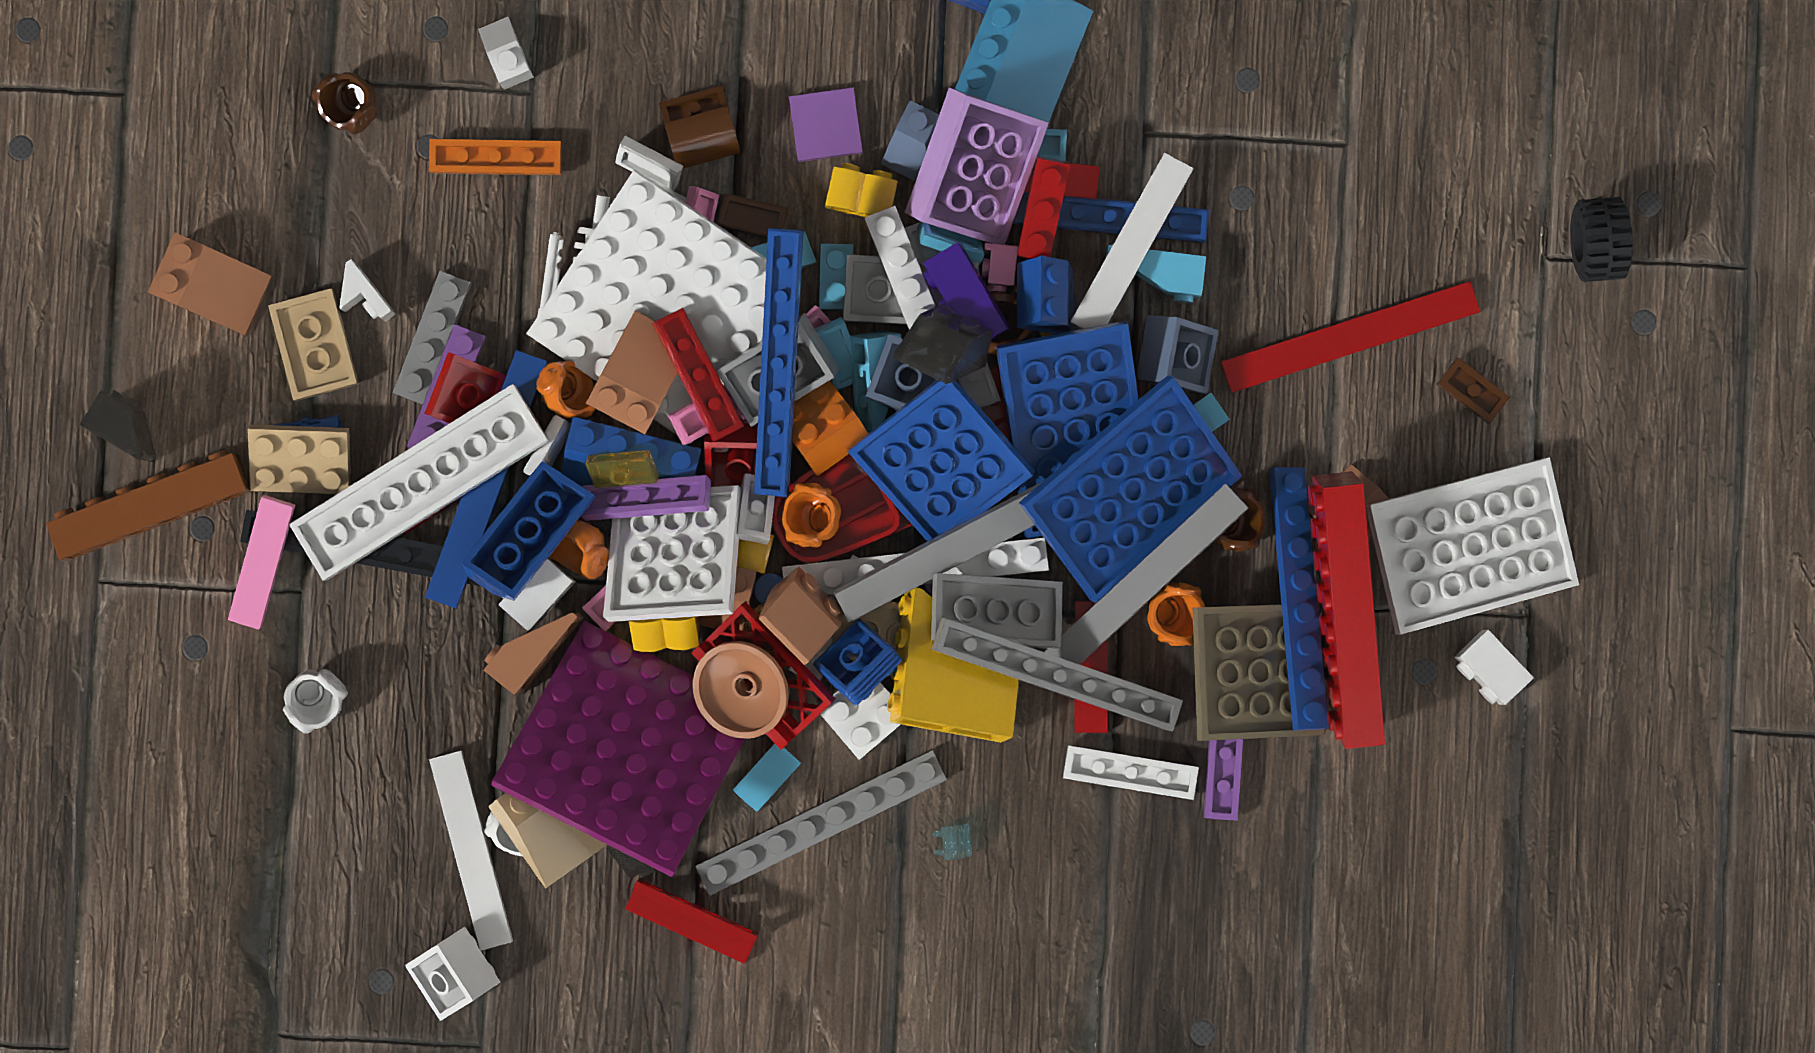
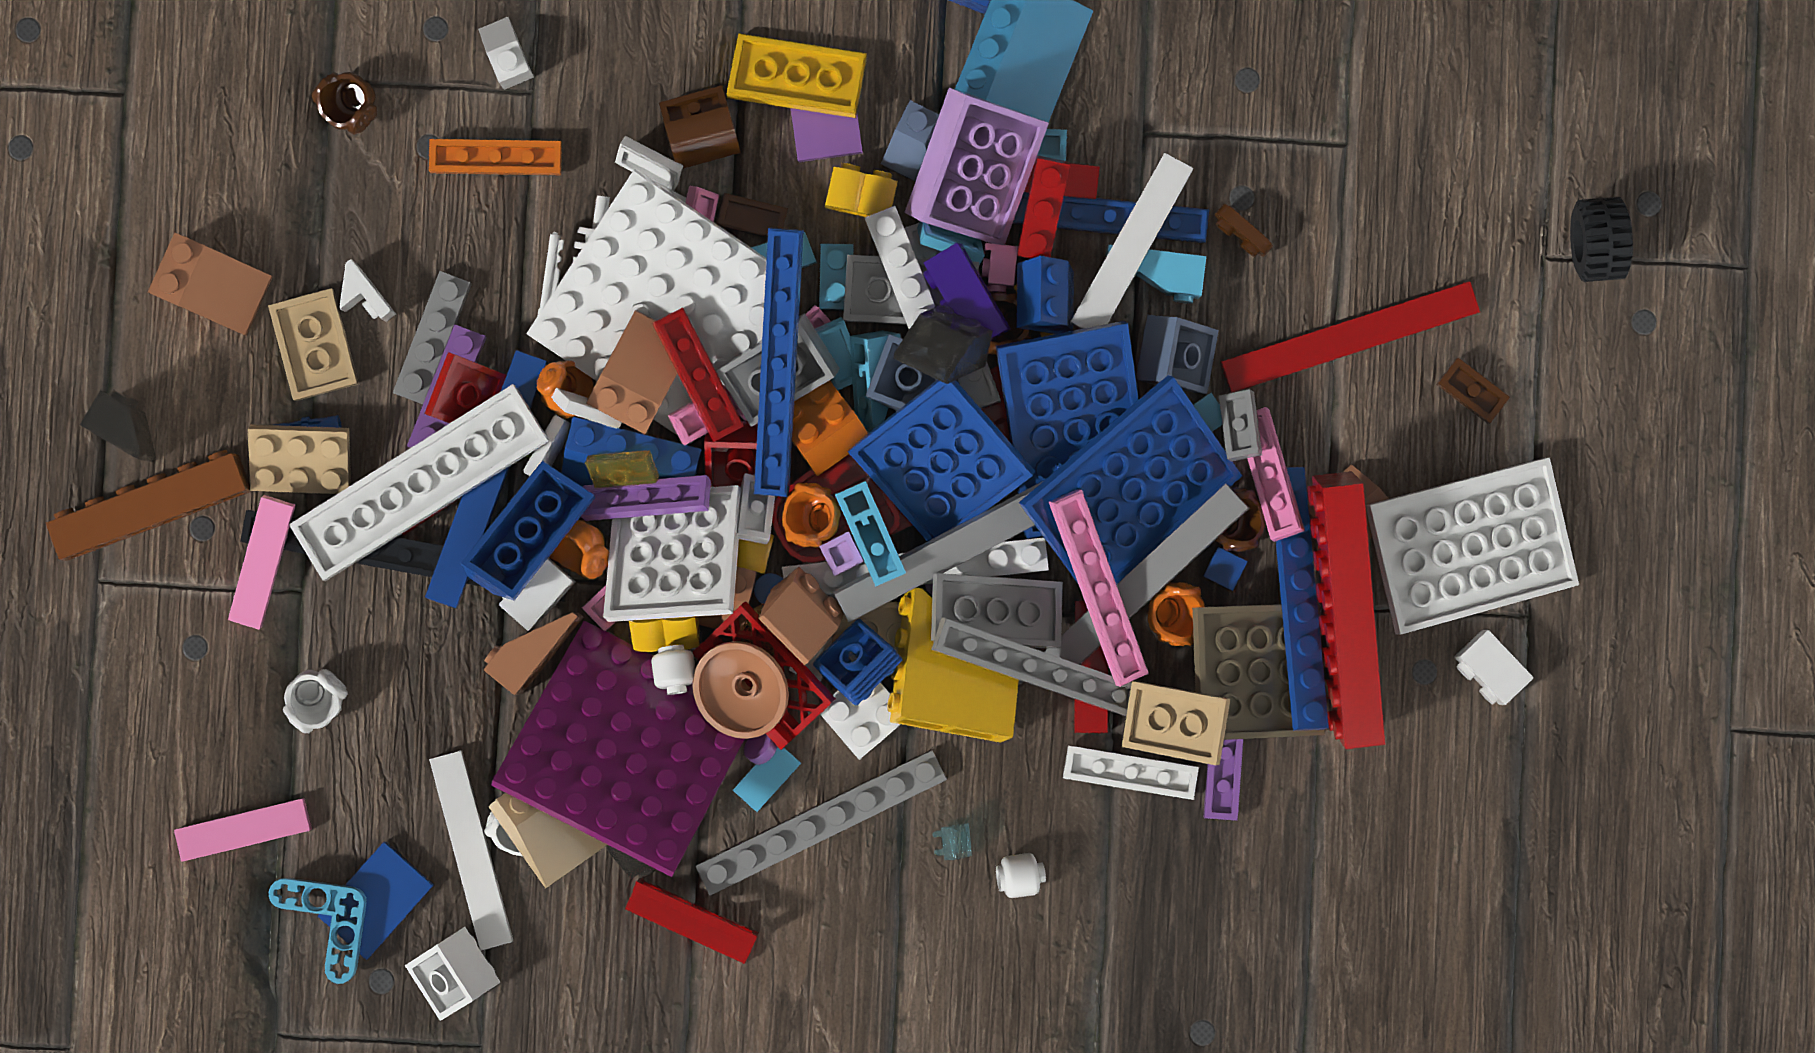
none -> bright pink tile [174,798,312,862]
none -> medium azure beam [268,878,367,984]
none -> blue tile [318,841,434,960]
none -> white tile [552,388,622,429]
none -> white head [651,645,695,695]
none -> yellow tile [726,33,867,118]
none -> medium lavender tile [744,734,777,765]
none -> lavender plate [819,531,864,576]
none -> medium azure slope [835,481,906,587]
none -> white head [996,853,1046,898]
none -> bright pink tile [1049,489,1149,687]
none -> tan plate [1122,681,1230,765]
none -> blue tile [1203,547,1248,591]
none -> reddish brown plate [1215,204,1273,257]
none -> light grey plate [1219,389,1262,461]
none -> bright pink tile [1247,407,1305,542]

